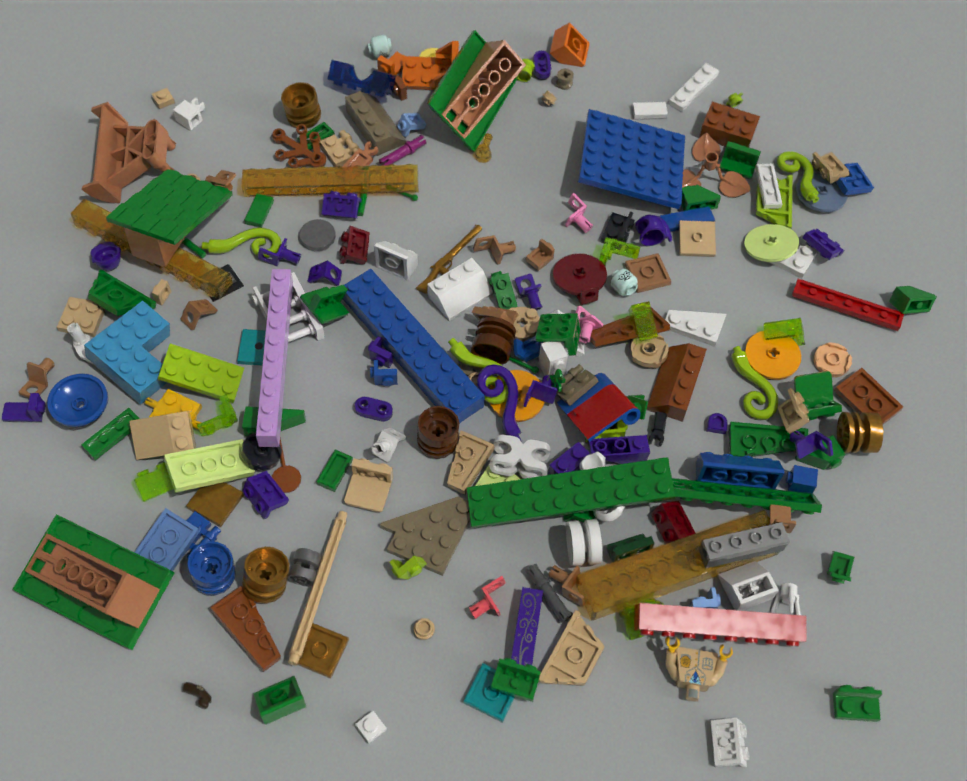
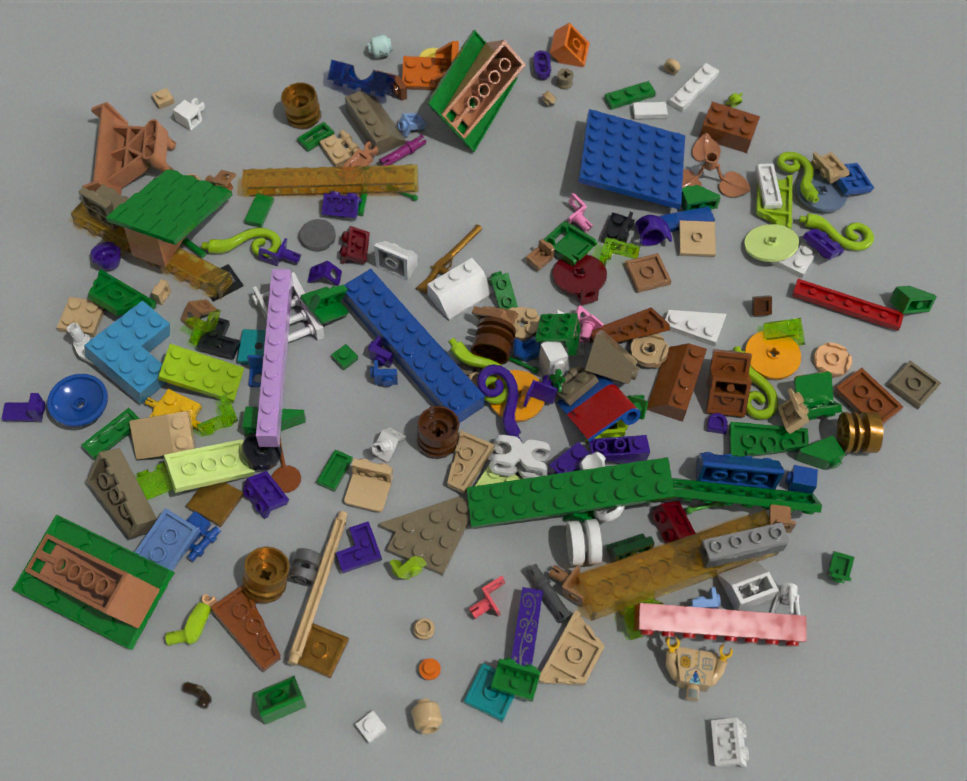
medium nougat bracket [19,358,55,398] -> none
blue wheel [188,541,235,595] -> none
dark orange plant [272,124,327,169] -> none
dark purple plate [355,397,393,422] -> none
orange bracket [377,52,405,75] -> none
medium nougat bracket [473,235,516,265] -> none
clear yellow bar [475,133,493,163] -> none
dark purple bracket [515,274,543,311] -> none
lime wheel [516,59,535,82] -> none
light aqua head [611,269,638,296] -> none
clear neon green bracket [629,301,658,341] -> none
black bar [648,412,667,446] -> none
green bracket [720,141,761,179] -> none
dark purple bracket [790,431,833,459] -> none
green bracket [833,685,882,722] -> none
none -> dark tan bracket [78,185,129,231]
none -> dark tan wedge [86,448,157,538]
none -> lime arm [165,594,218,646]
none -> clear neon green bracket [185,309,221,345]
none -> black plate [197,316,240,359]
none -> blue bracket [247,355,264,387]
none -> green plate [331,344,358,370]
none -> dark purple plate [336,521,382,573]
none -> tan head [411,699,443,734]
none -> orange plate [419,658,441,680]
none -> green container [544,221,597,266]
none -> dark tan slope [585,330,640,384]
none -> green plate [604,81,656,110]
none -> tan tile [664,58,681,74]
none -> bright green hinge [685,501,724,514]
none -> dark orange bracket [706,349,752,417]
none -> reddish brown plate [752,295,772,316]
none -> lime plant [798,213,874,251]
none -> dark tan tile [887,361,941,409]

